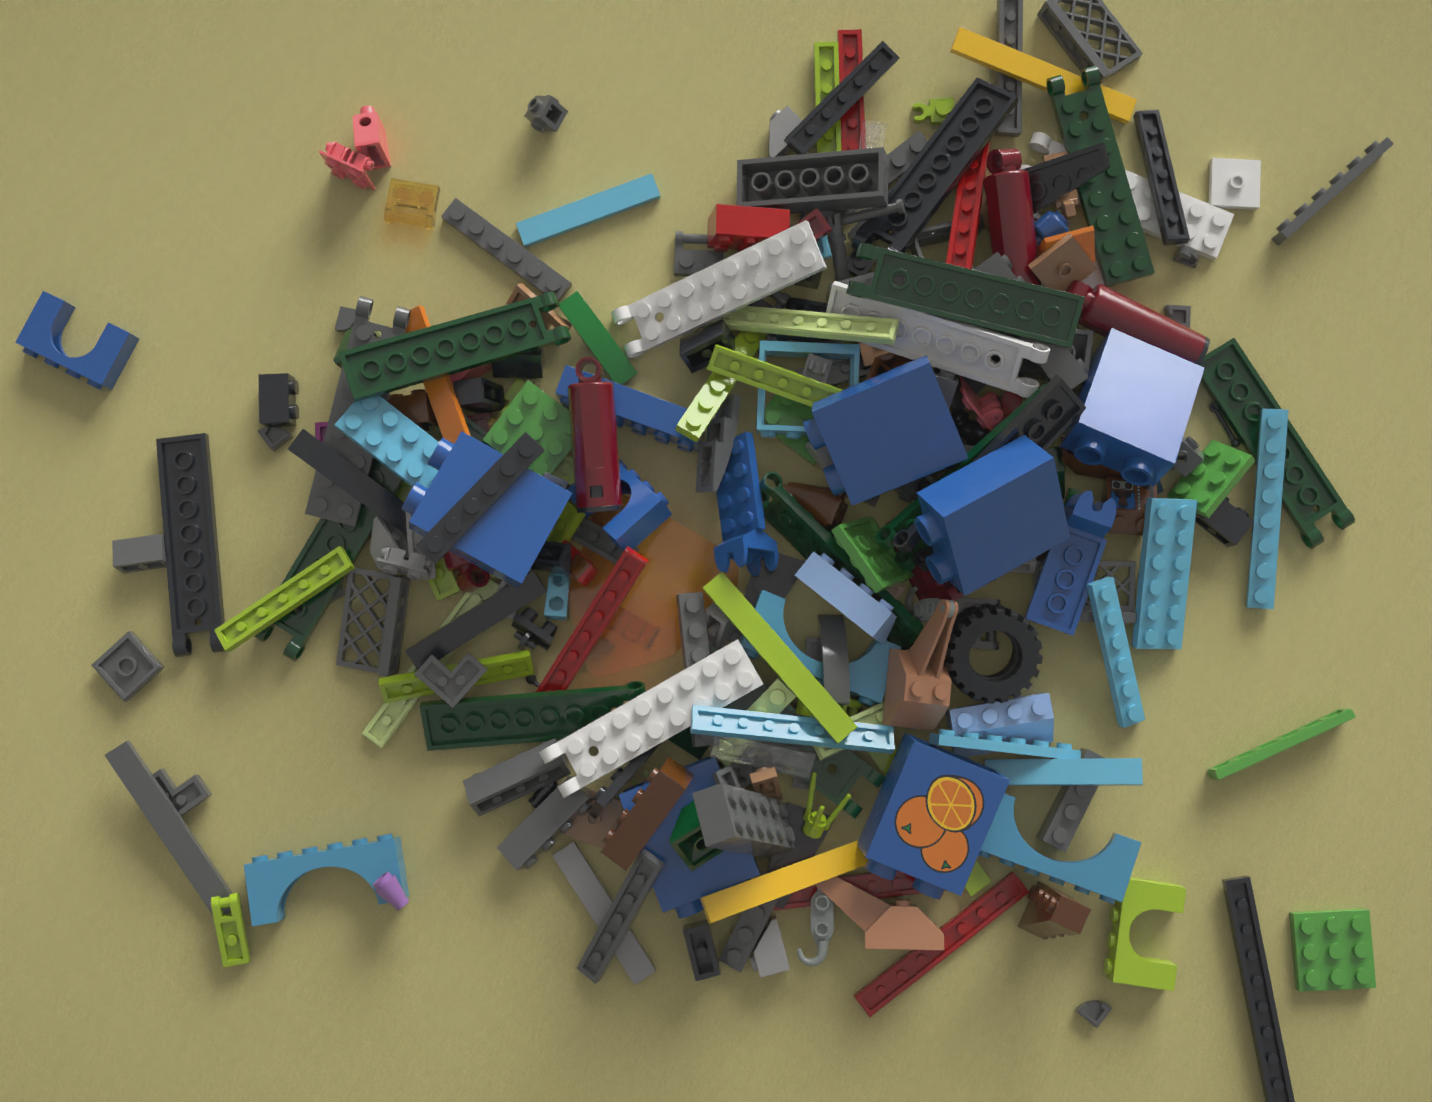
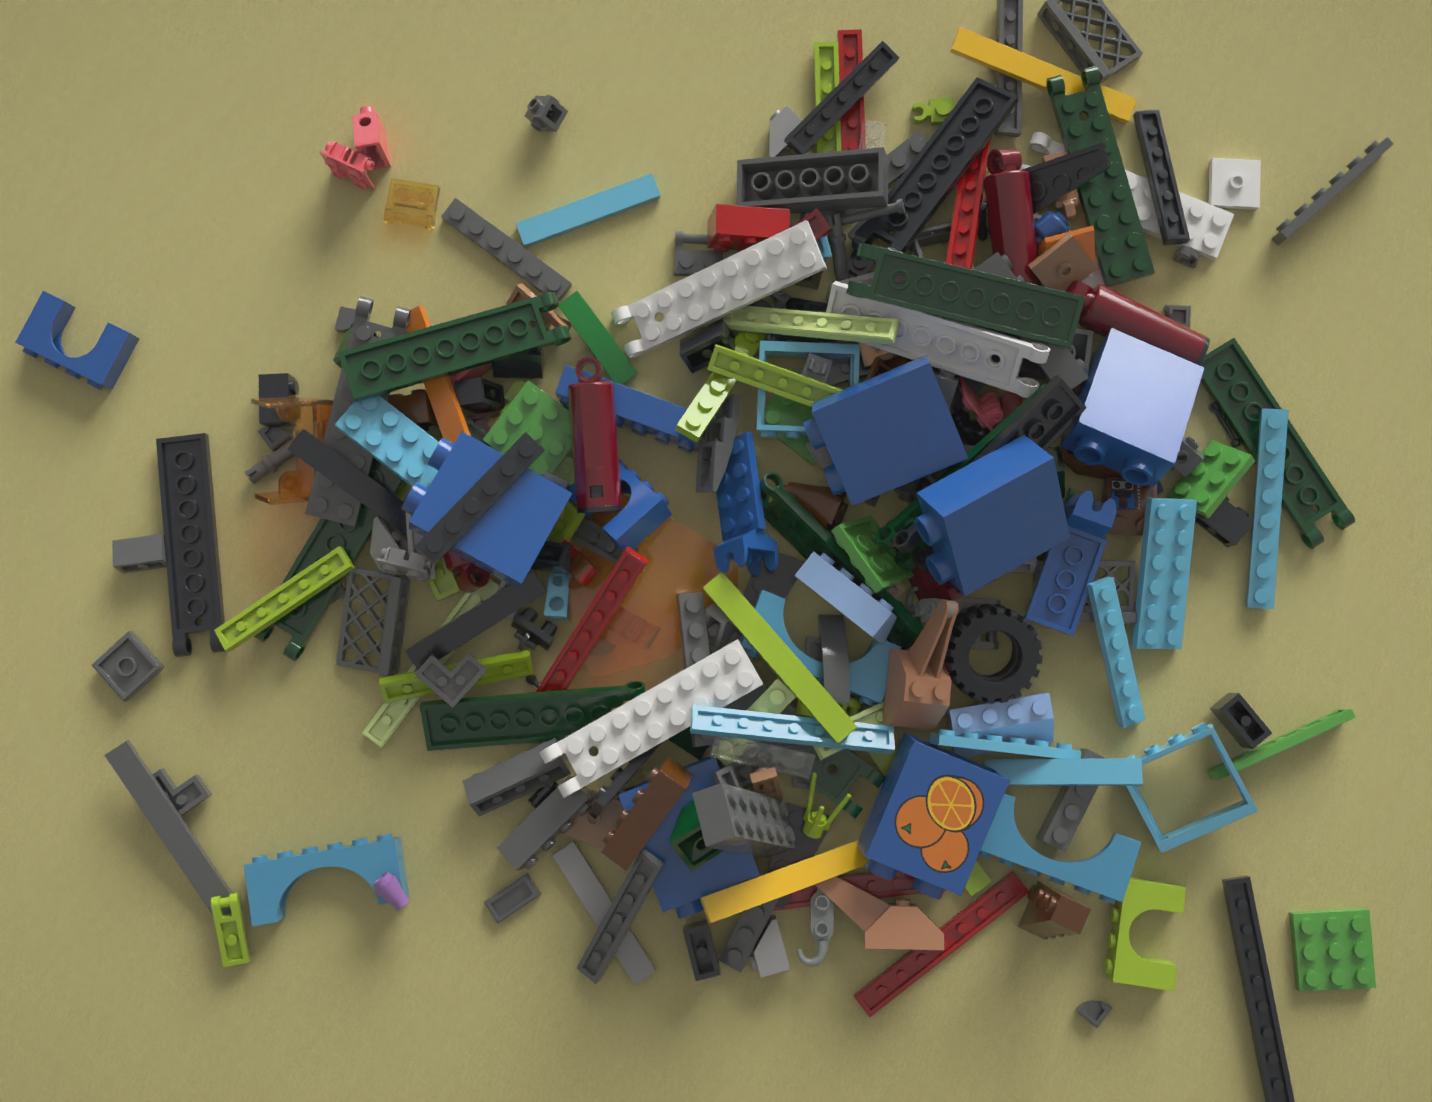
none -> dark grey pin [245,429,310,484]
none -> clear orange windscreen [251,397,333,505]
none -> dark grey tile [484,873,541,924]
none -> black hinge [978,202,988,241]
none -> medium azure window [1126,722,1258,853]
none -> black brick [1210,693,1272,749]

